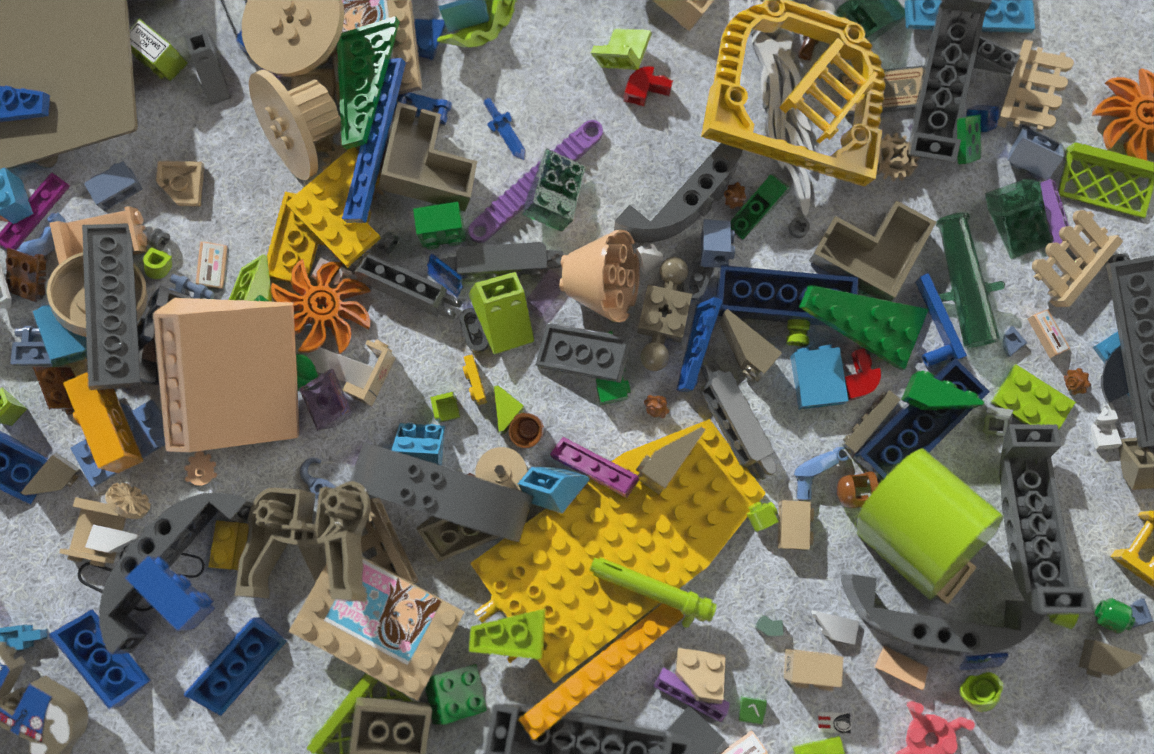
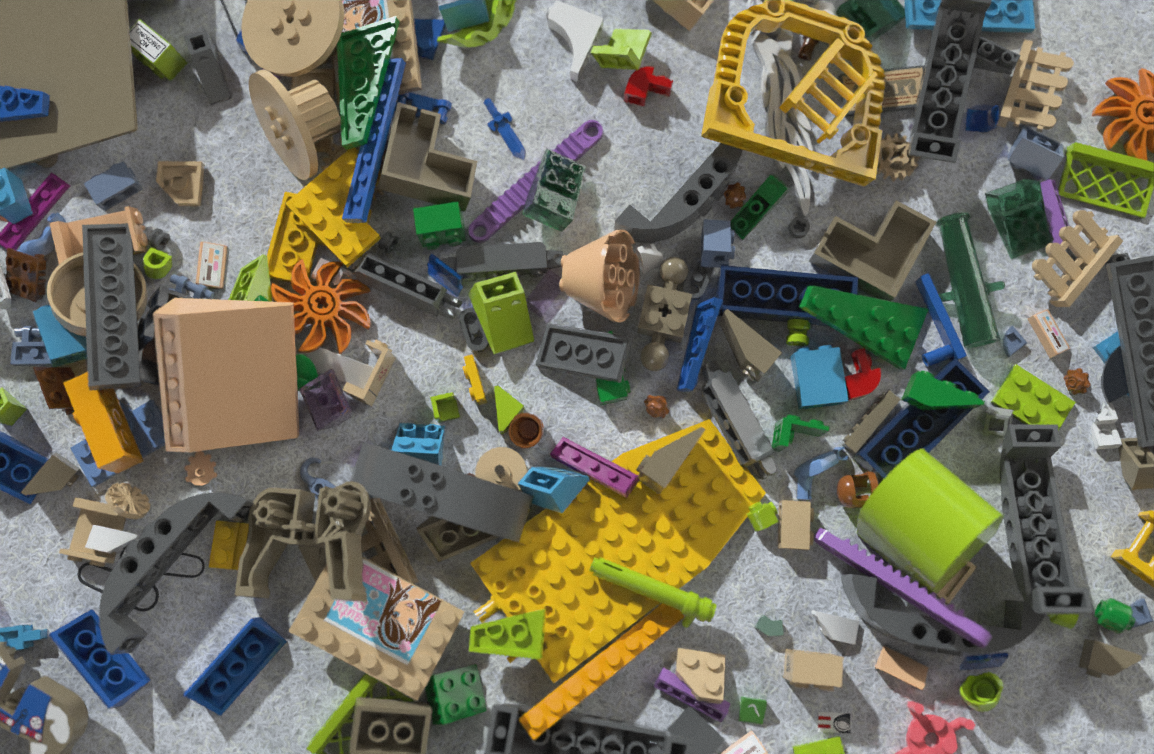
blue brick [125,556,215,631] -> none
green tile [957,115,981,164] -> none
none -> white arch [546,0,604,82]
none -> green bracket [771,415,830,452]
none -> medium lavender gear [814,528,992,648]

